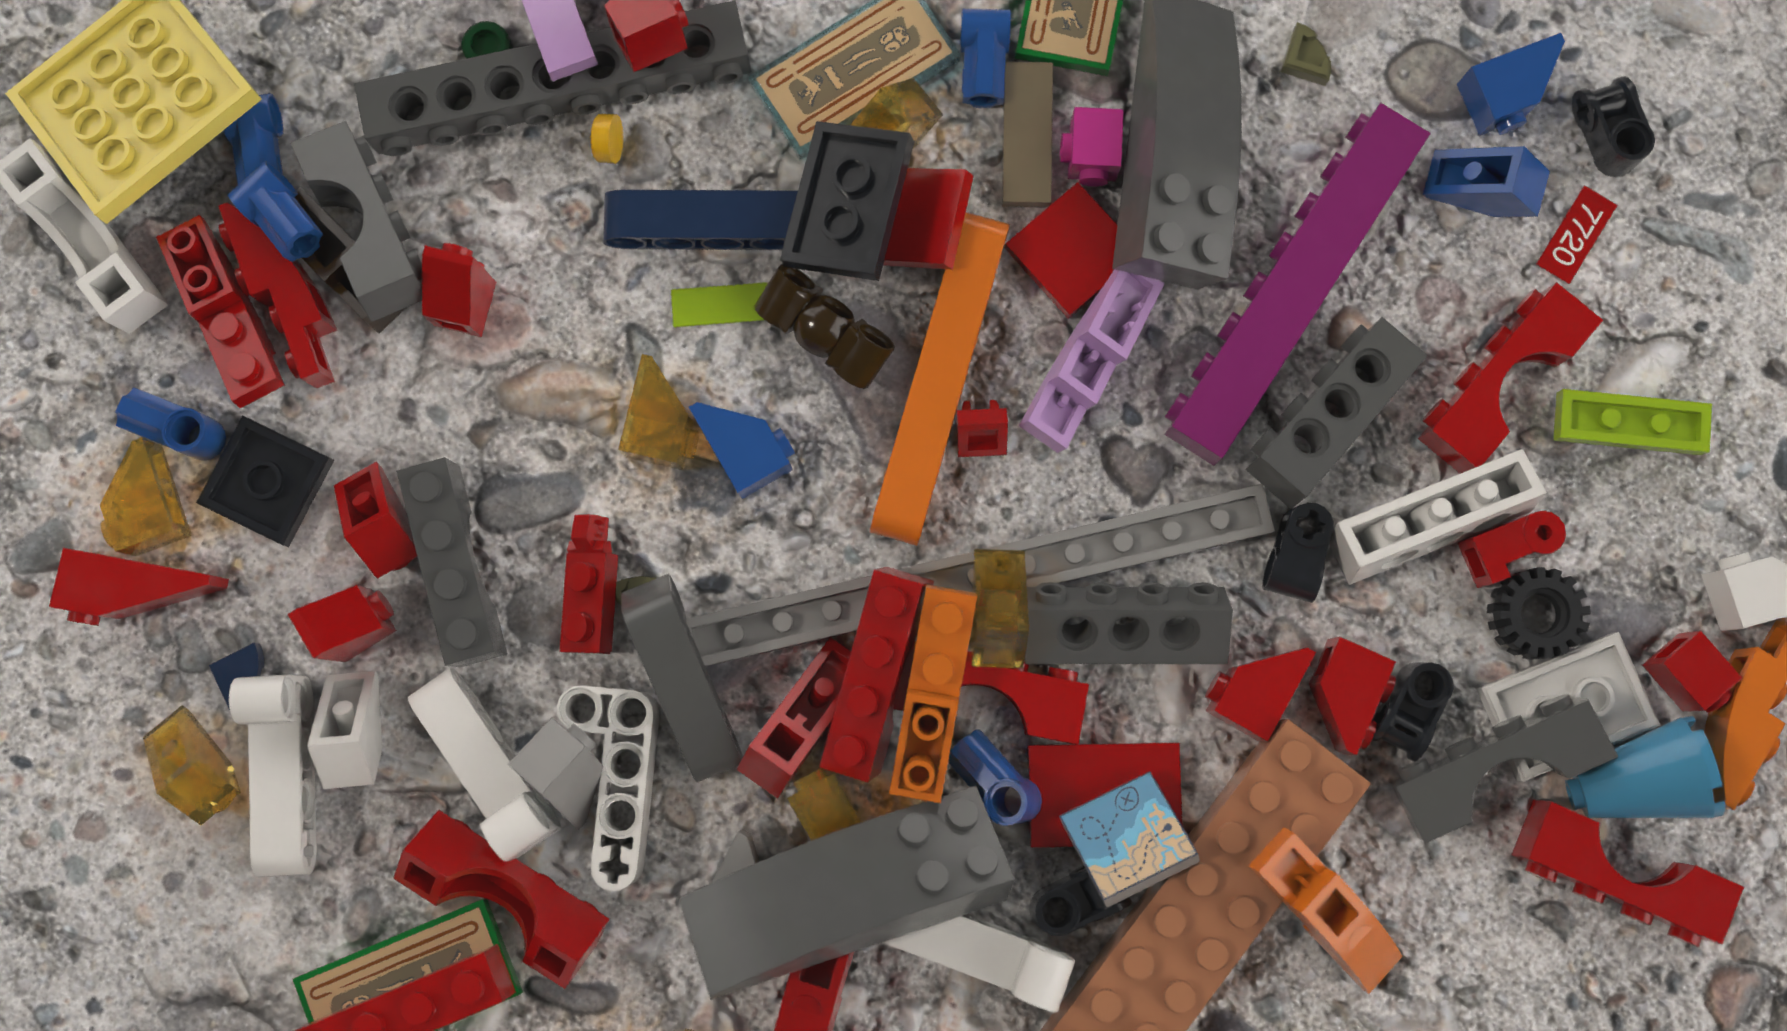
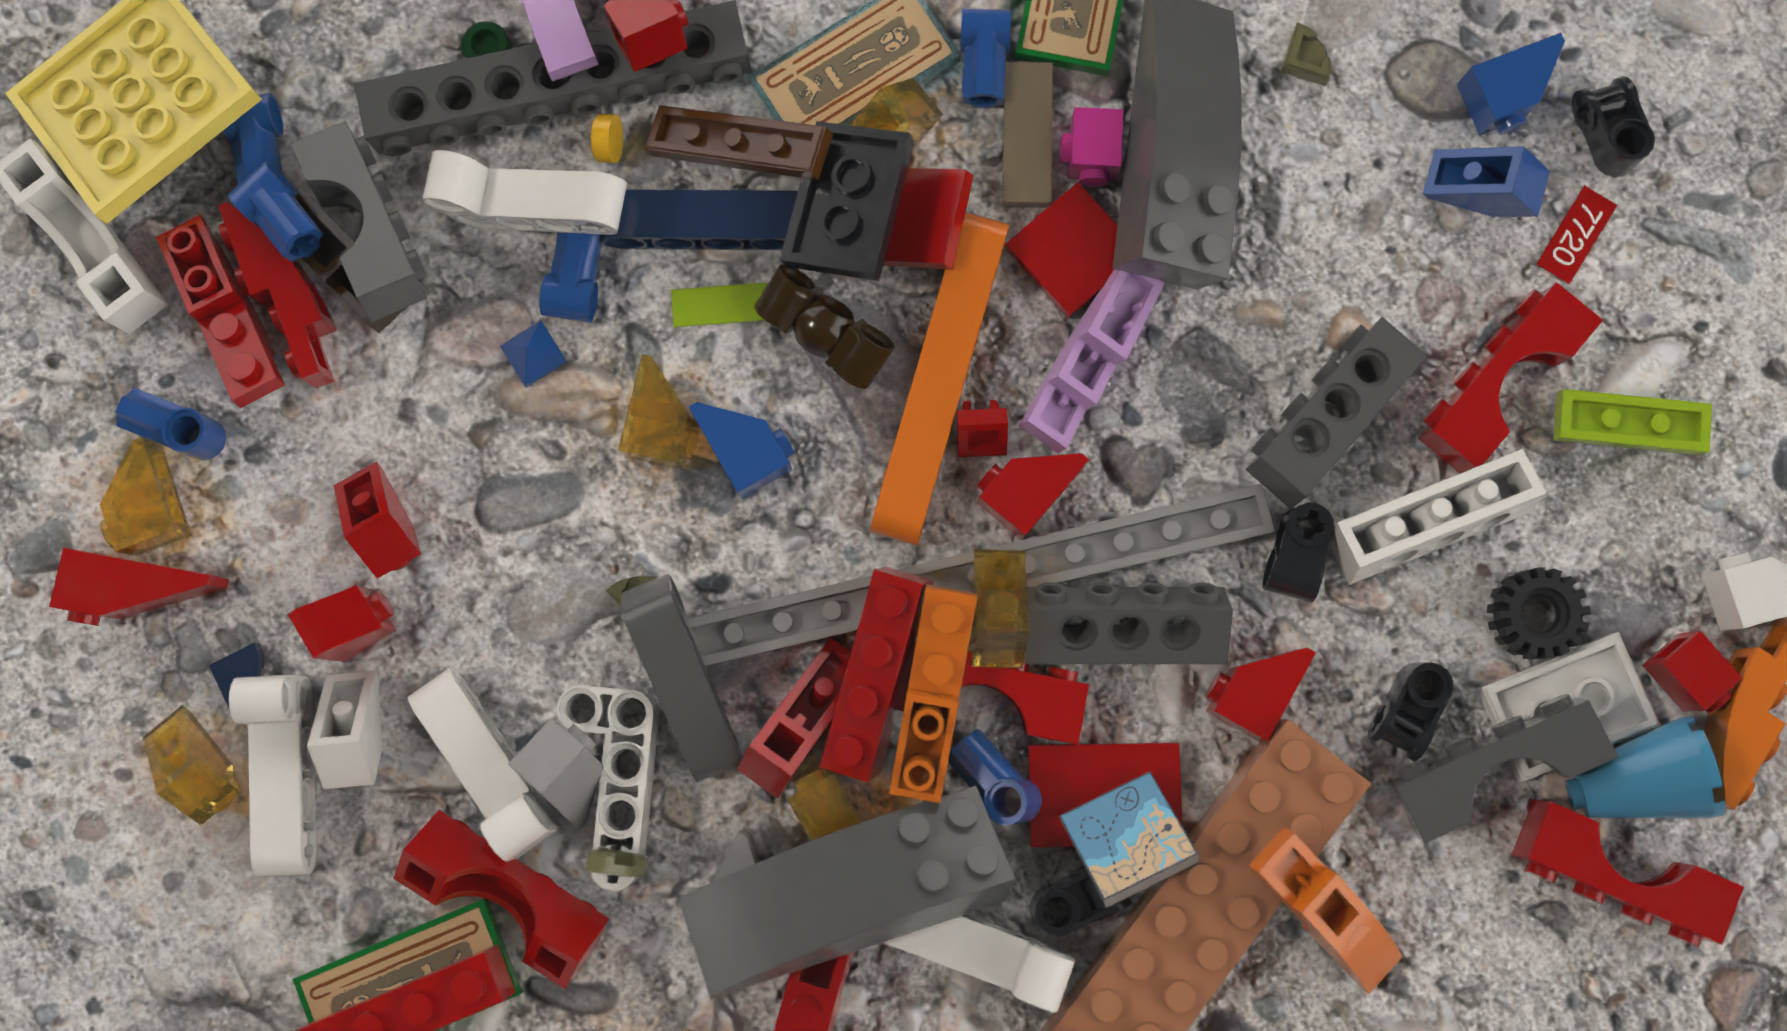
black tile [196,415,334,547] -> none
dark grey arch [396,457,508,668] -> none
red slope [422,243,497,337] -> none
red hinge [559,514,618,654] -> none
magenta brick [1164,102,1431,466] -> none
red slope [1309,636,1396,755] -> none
red leg [1457,511,1566,588] -> none
none -> white beam [422,150,627,235]
none -> blue slope [500,321,567,387]
none -> blue piece [539,232,603,323]
none -> olive tile [585,847,648,877]
none -> reddish brown tile [645,105,833,180]
none -> red slope [977,453,1090,540]

